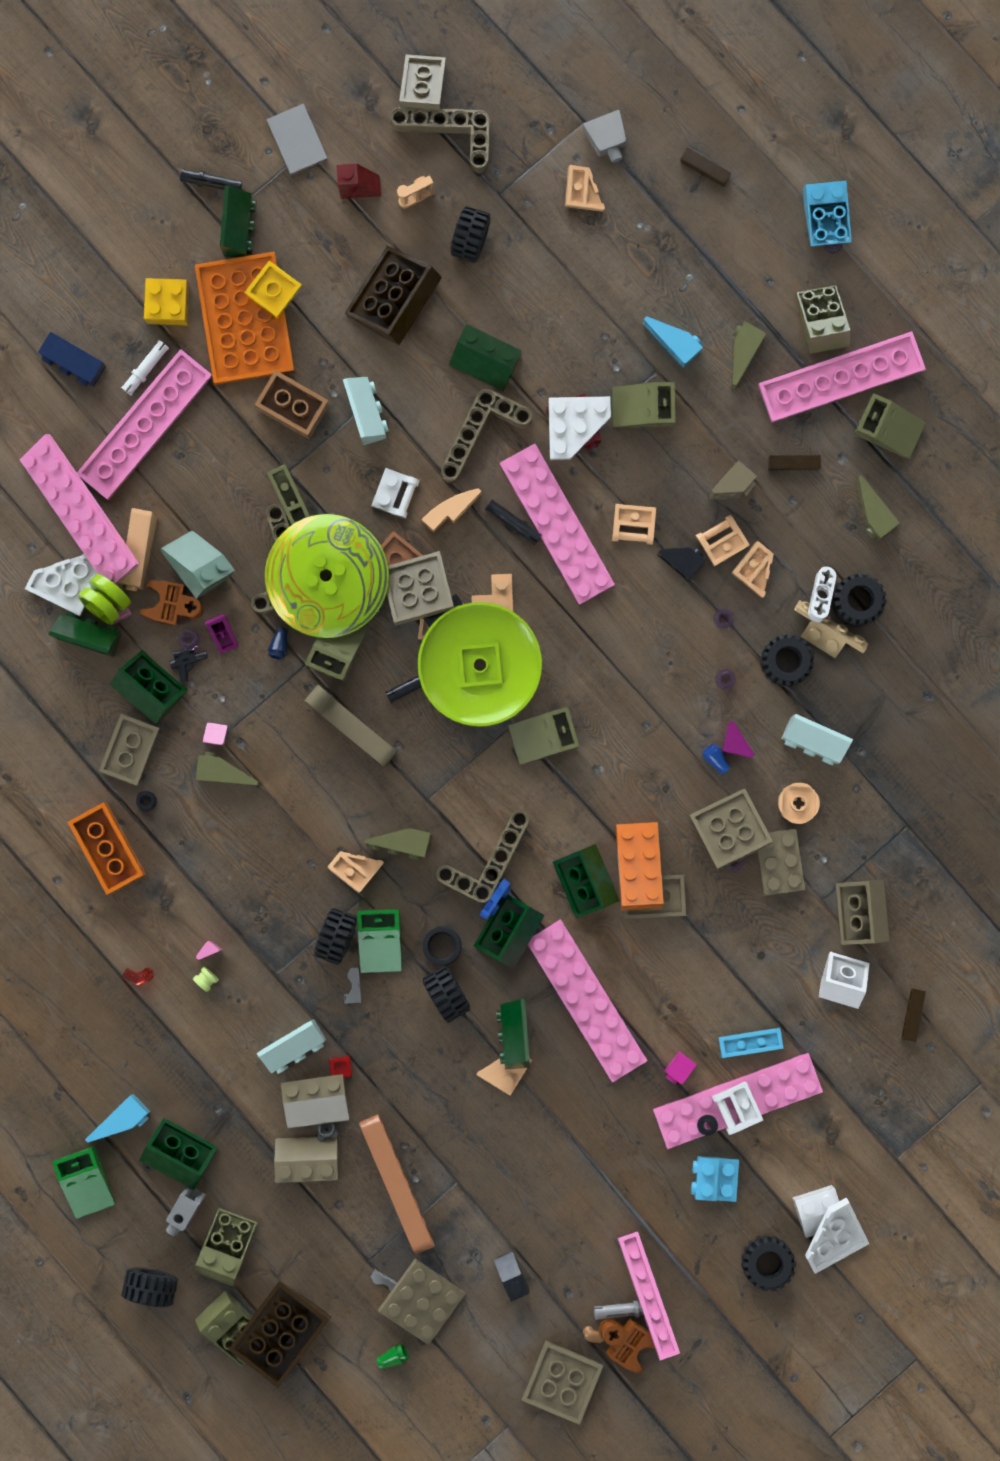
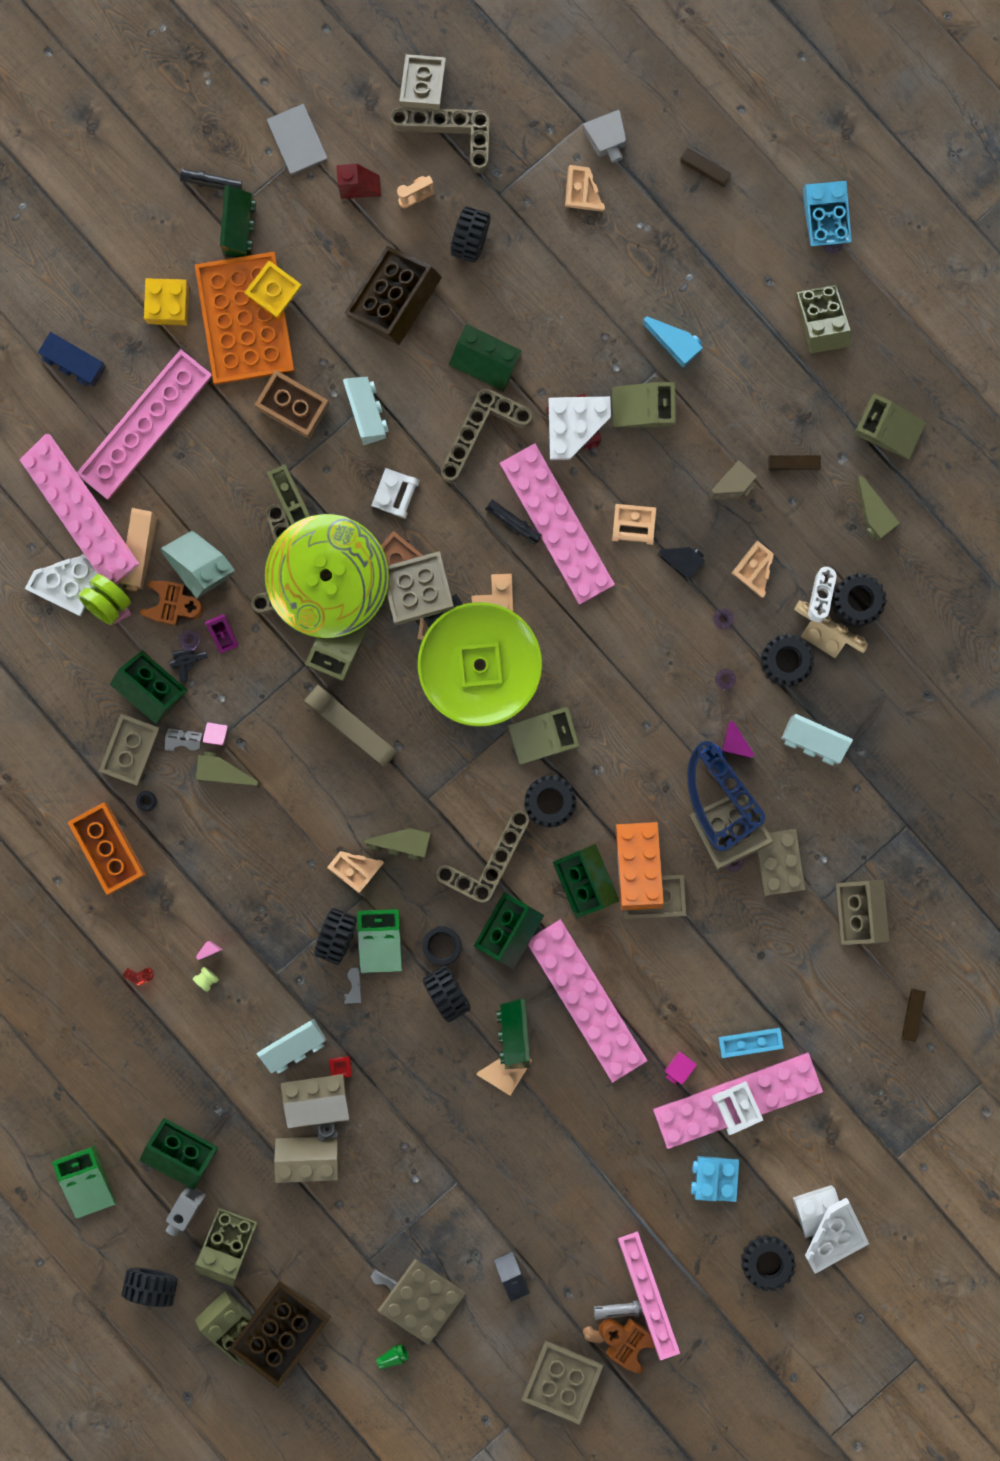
dark green slope [48,612,122,657] -> none
medium azure slope [85,1094,150,1142] -> none
white pin [121,340,169,396] -> none
dark blue cone [267,628,288,660] -> none
nougat beam [359,1114,435,1255] -> none
black pin [385,675,422,703] -> none
light nougat slope [422,488,481,533] -> none
blue wing [480,878,512,919] -> none
light nougat plate [695,515,750,567] -> none
black plate [697,1114,718,1136] -> none
olive slope [731,321,766,390] -> none
bright pink plate [758,331,926,423] -> none
light nougat plate [778,783,820,824] -> none
white slope [819,952,870,1009] -> none
none -> light grey piece [165,728,203,751]
none -> black tyre [524,776,576,828]
none -> dark blue beam [687,741,765,851]

